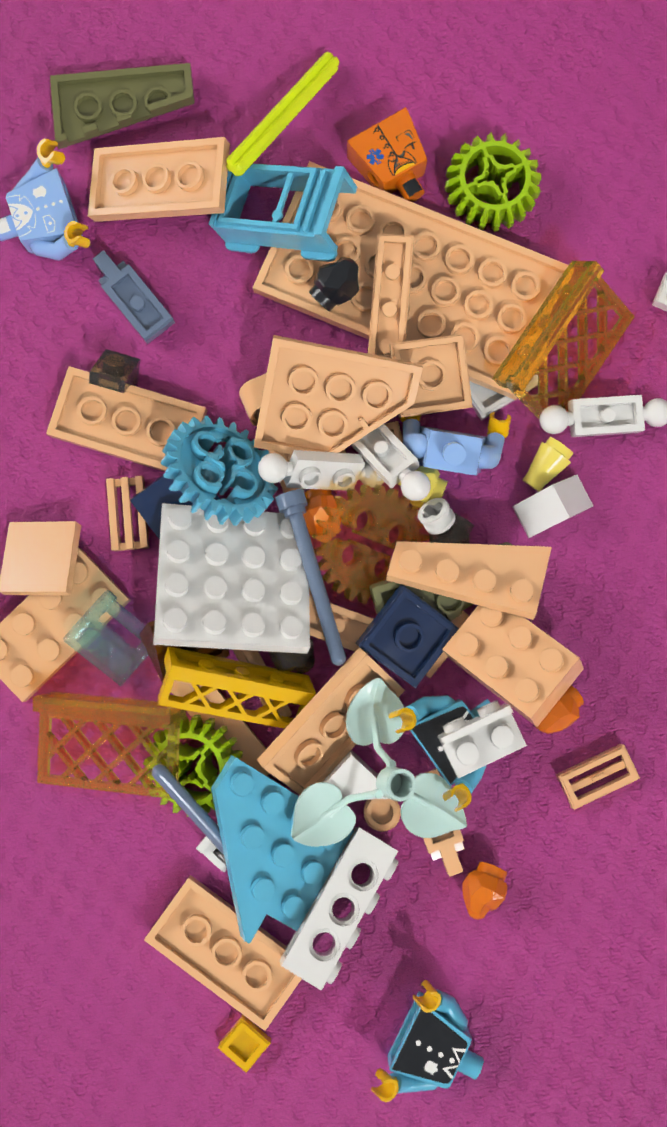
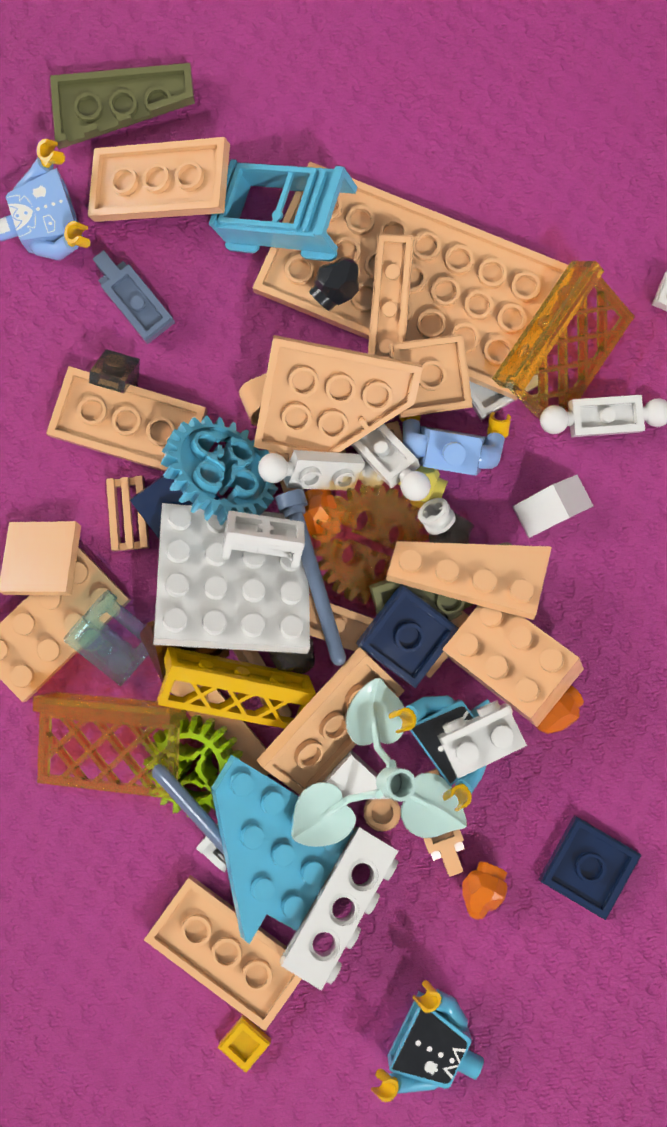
neon yellow axle [226,52,339,176] -> none
orange torso [347,107,427,202] -> none
lime gear [445,132,542,233] -> none
light yellow cone [522,437,574,492] -> none
light nougat tile [555,744,640,810] -> none
none -> white hinge [222,511,305,569]
none -> dark blue tile [538,815,641,920]

